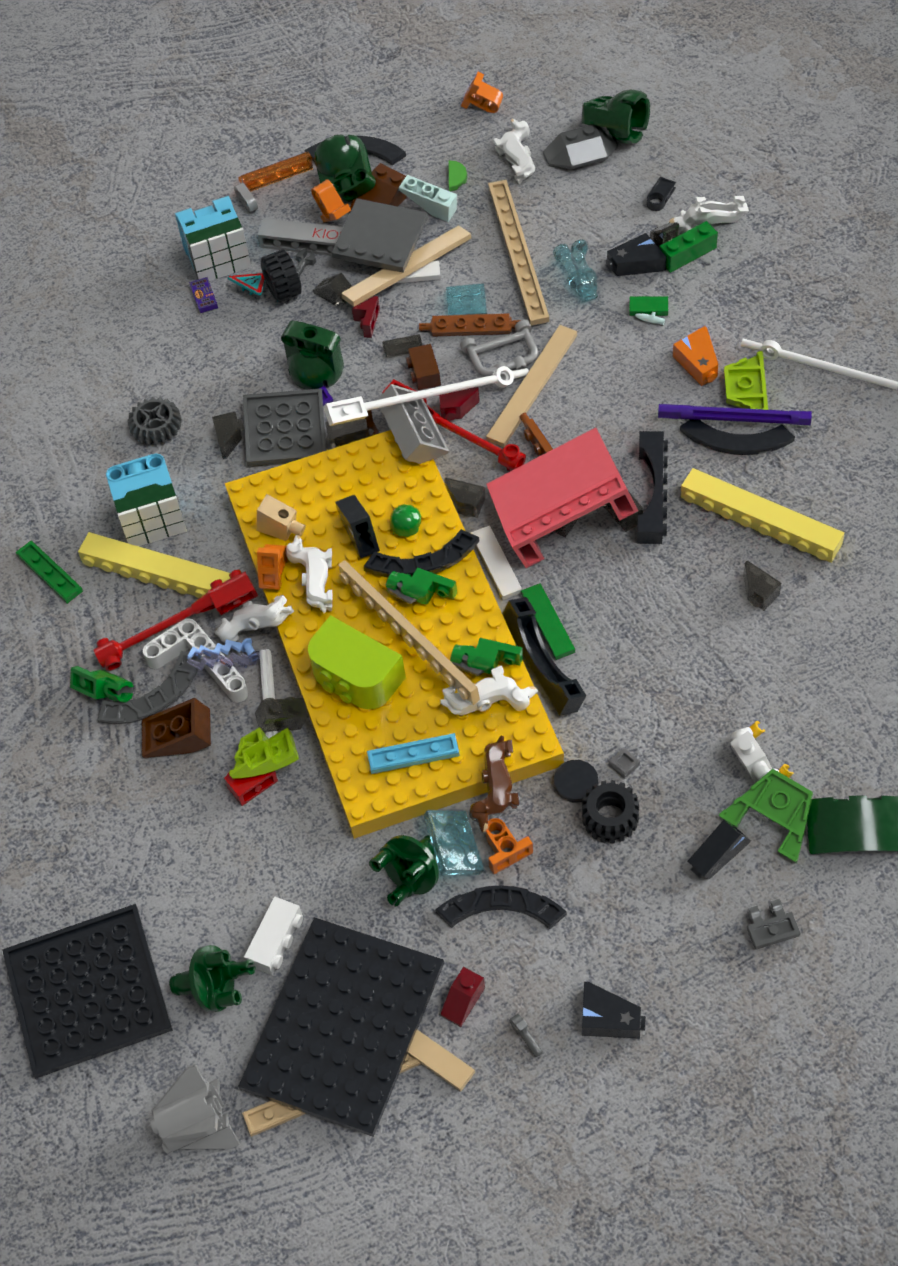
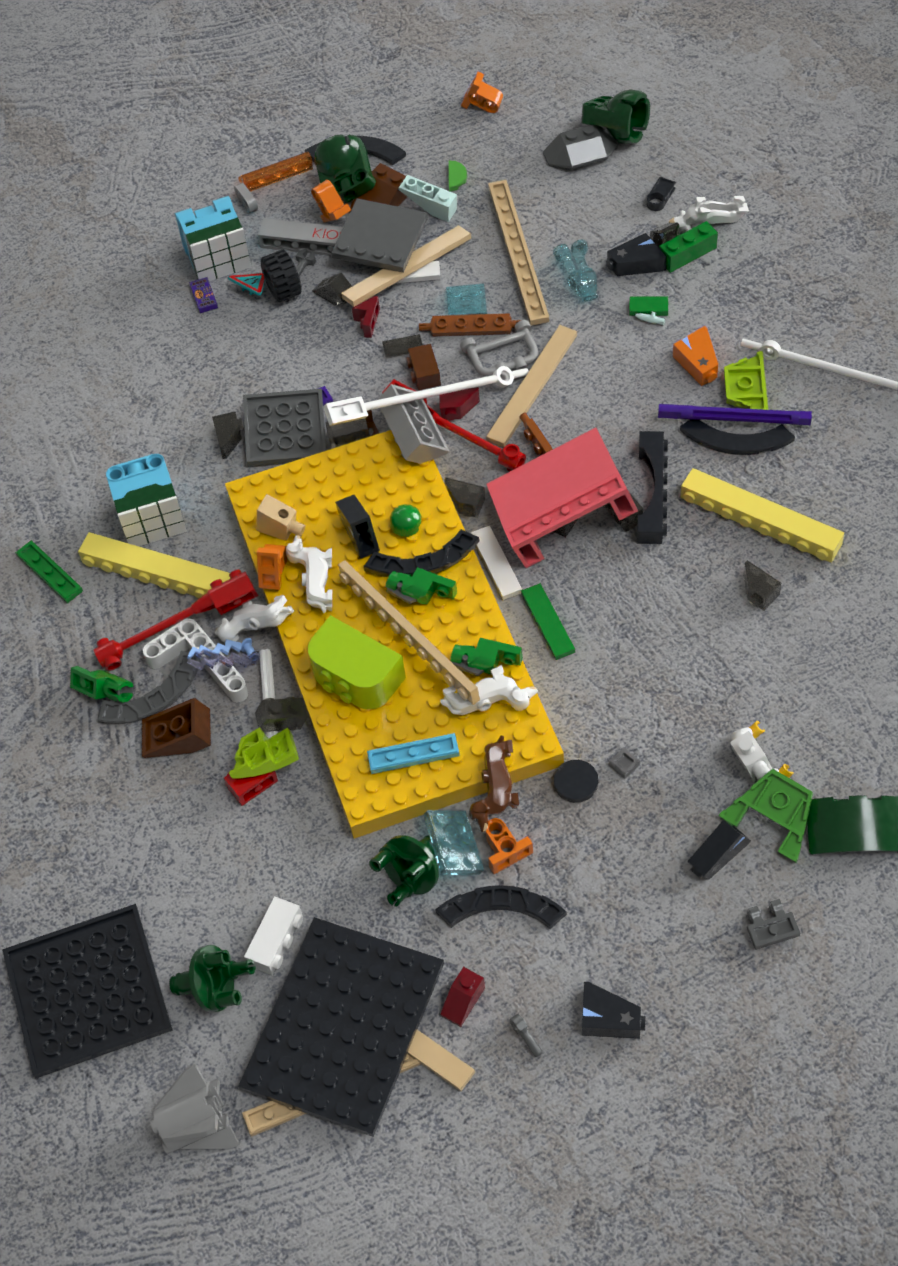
dark grey gear [128,396,182,446] -> none
dark green piece [281,320,344,390] -> none
white animal [493,119,535,184] -> none
black arch [502,597,586,716] -> none
black tyre [582,780,639,843] -> none

